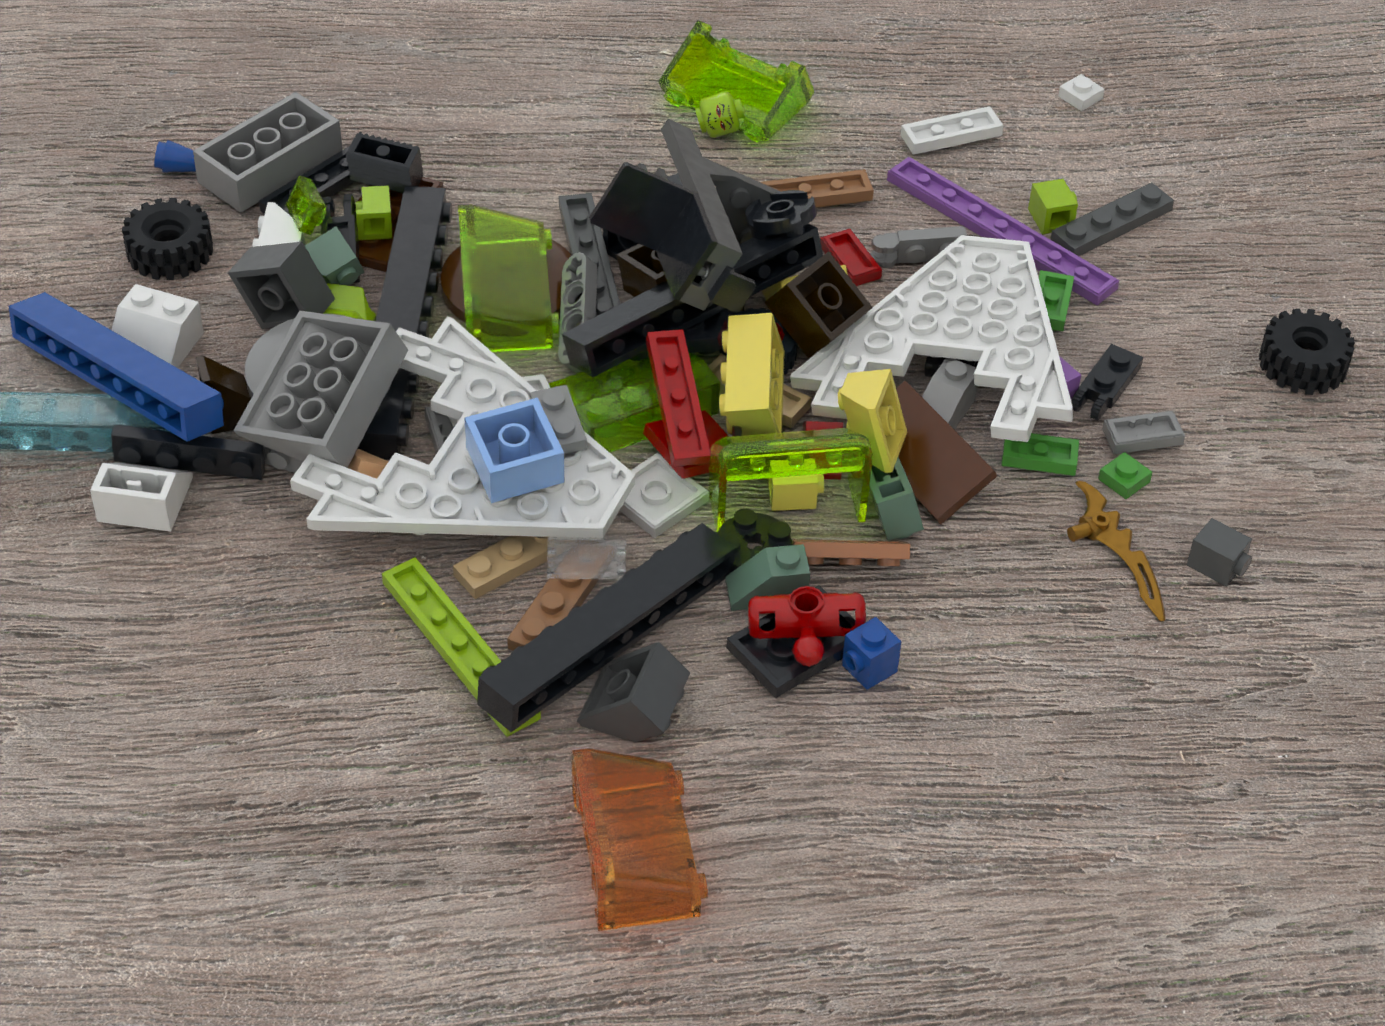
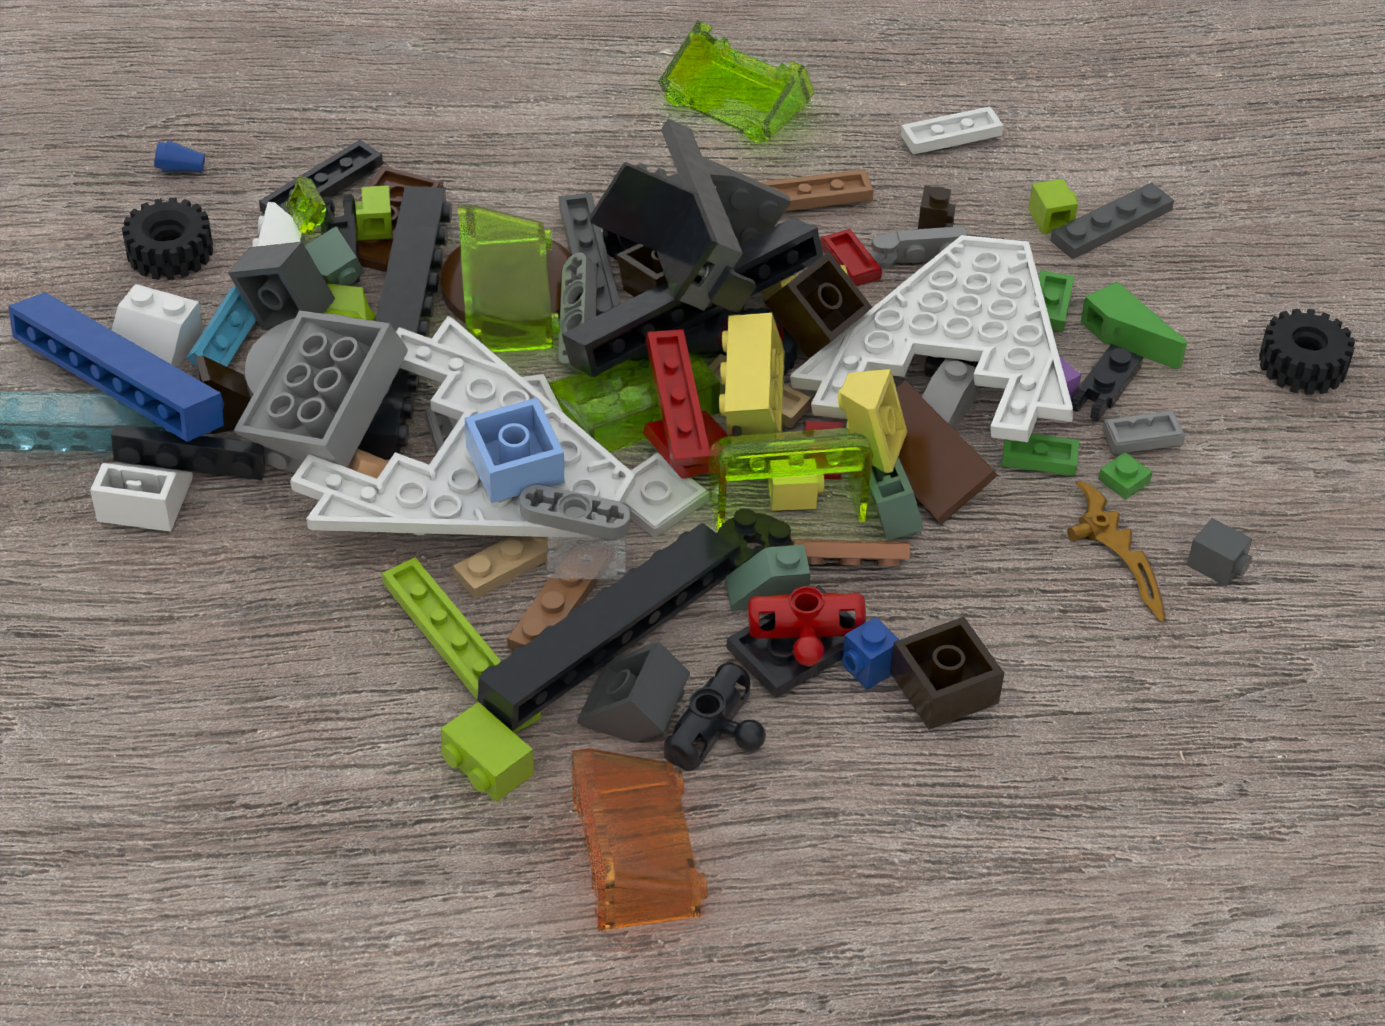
light grey brick [193,92,342,213] -> none
black brick [346,132,424,194] -> none
light grey plate [530,385,587,454] -> none
lime head [695,91,745,138] -> none
black plate [745,190,817,239] -> none
medium lavender tile [887,157,1119,305] -> none
white plate [1058,74,1104,111] -> none
none -> medium azure plate [186,286,256,367]
none -> lime brick [440,702,534,802]
none -> light grey beam [519,484,630,540]
none -> black piece [664,662,766,771]
none -> dark brown brick [890,616,1004,730]
none -> dark brown brick [918,186,956,229]
none -> bright green slope [1081,282,1187,369]

